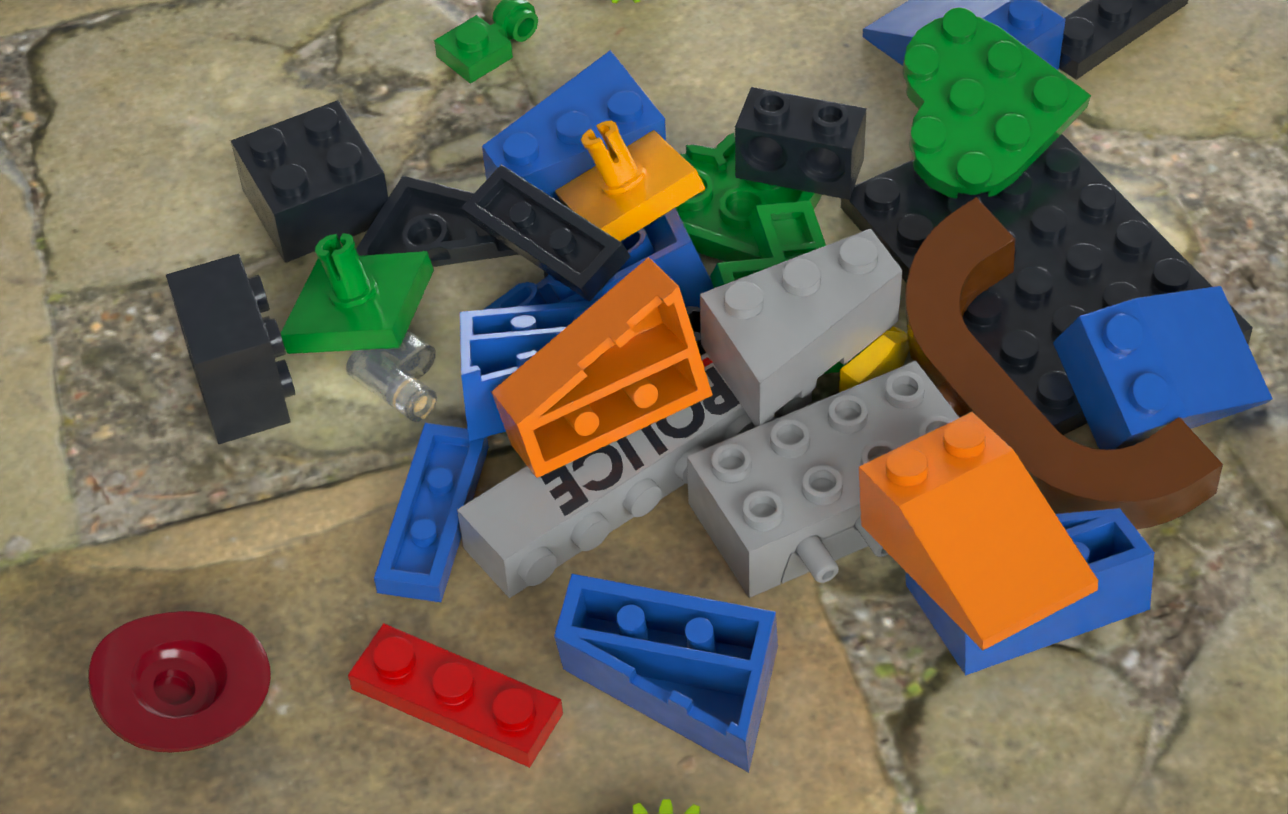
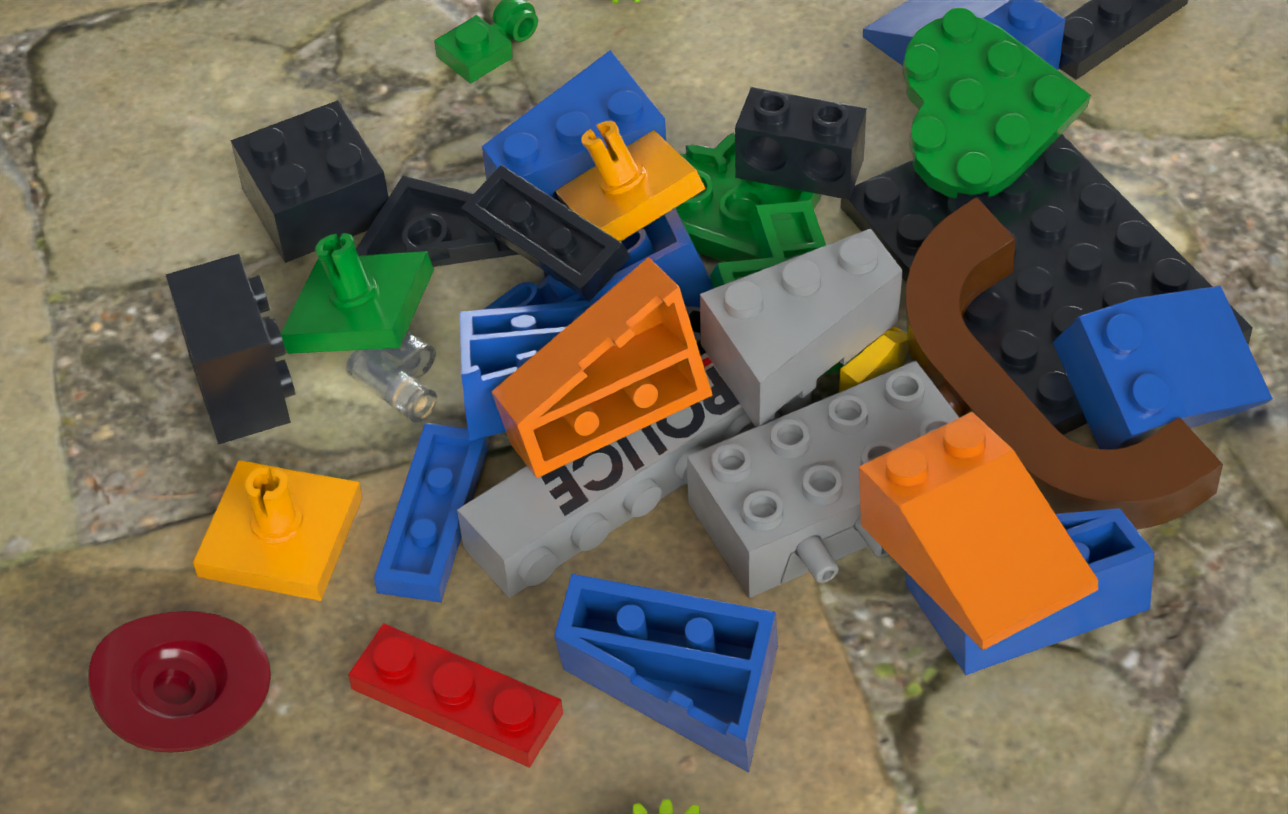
none -> light orange tile [193,460,363,601]

